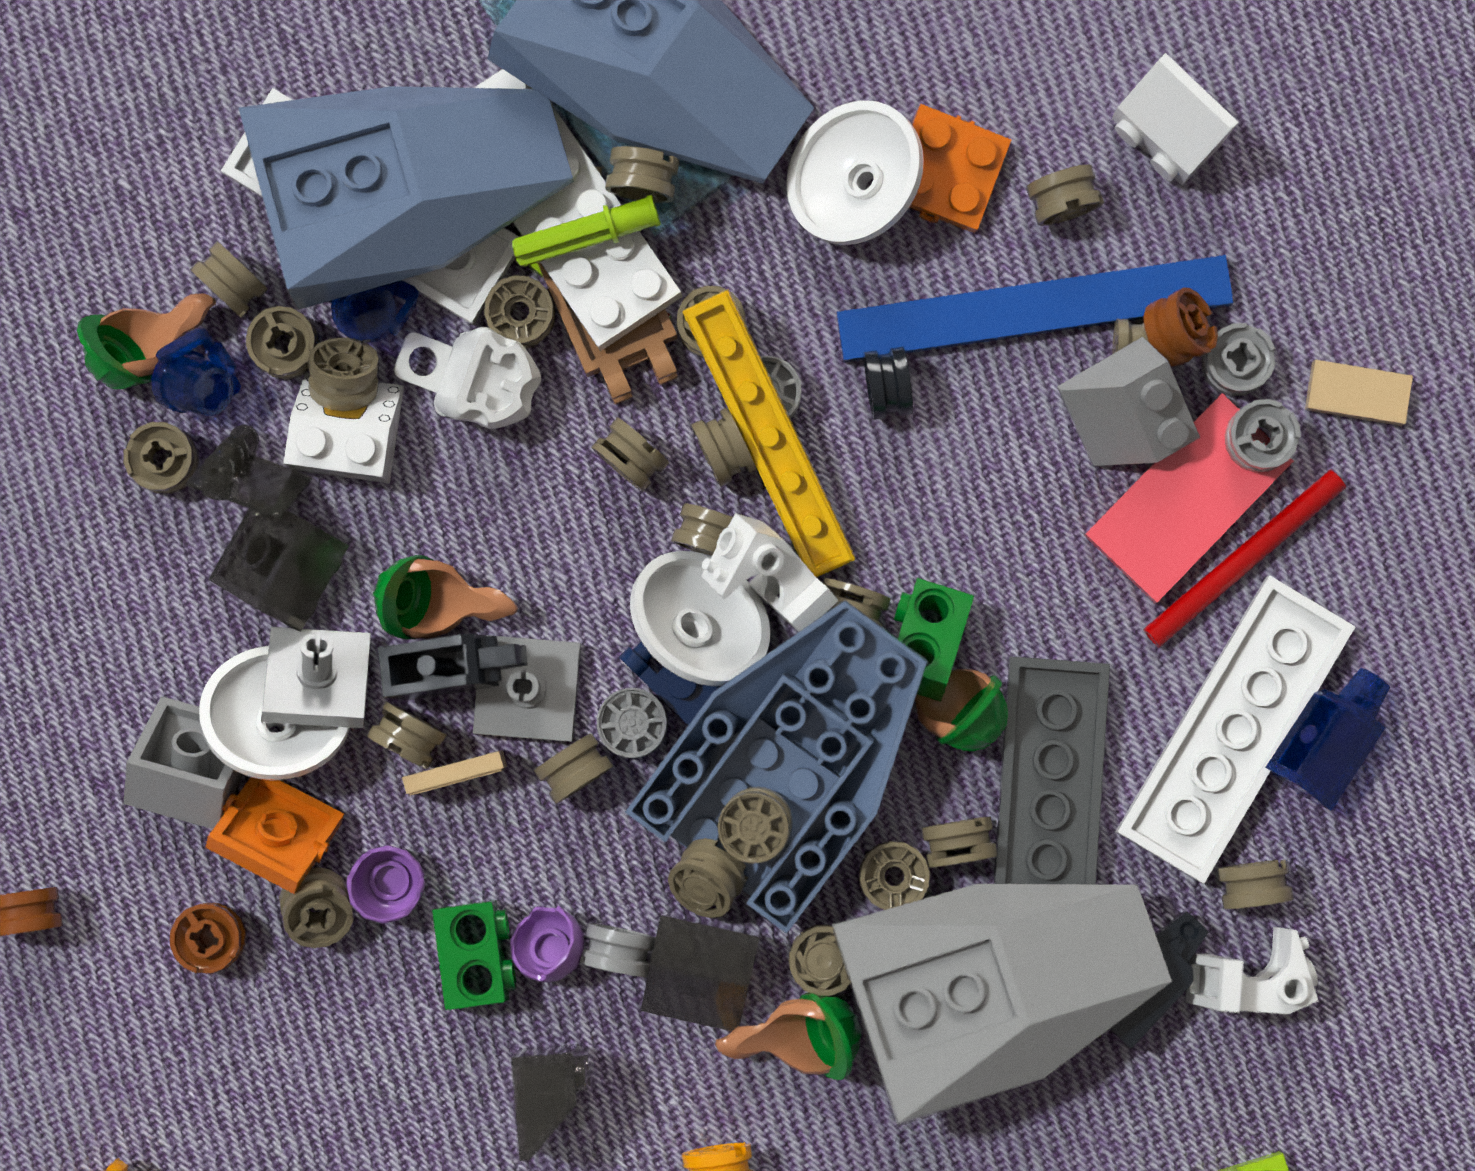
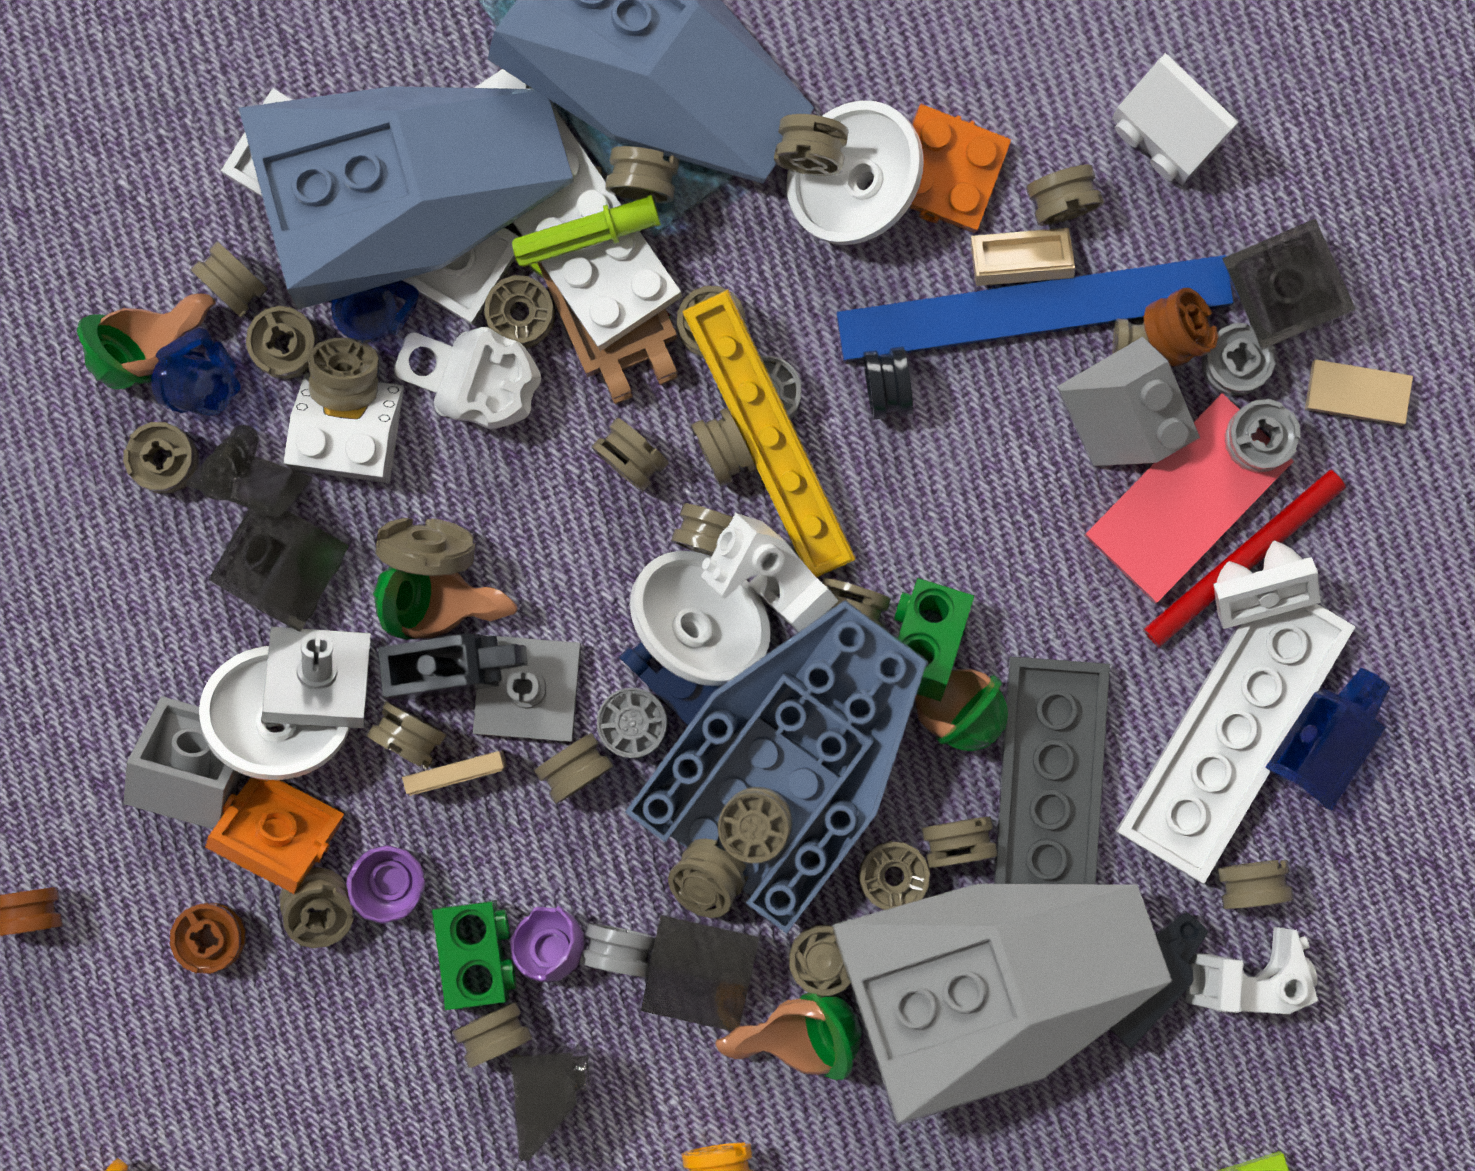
none -> dark tan tile [375,518,476,576]
none -> dark tan wheel [452,1001,533,1068]
none -> dark tan wheel [774,114,849,176]
none -> tan tile [971,228,1075,286]
none -> white tile [1213,541,1320,629]
none -> clear smoke slope [1222,218,1356,350]

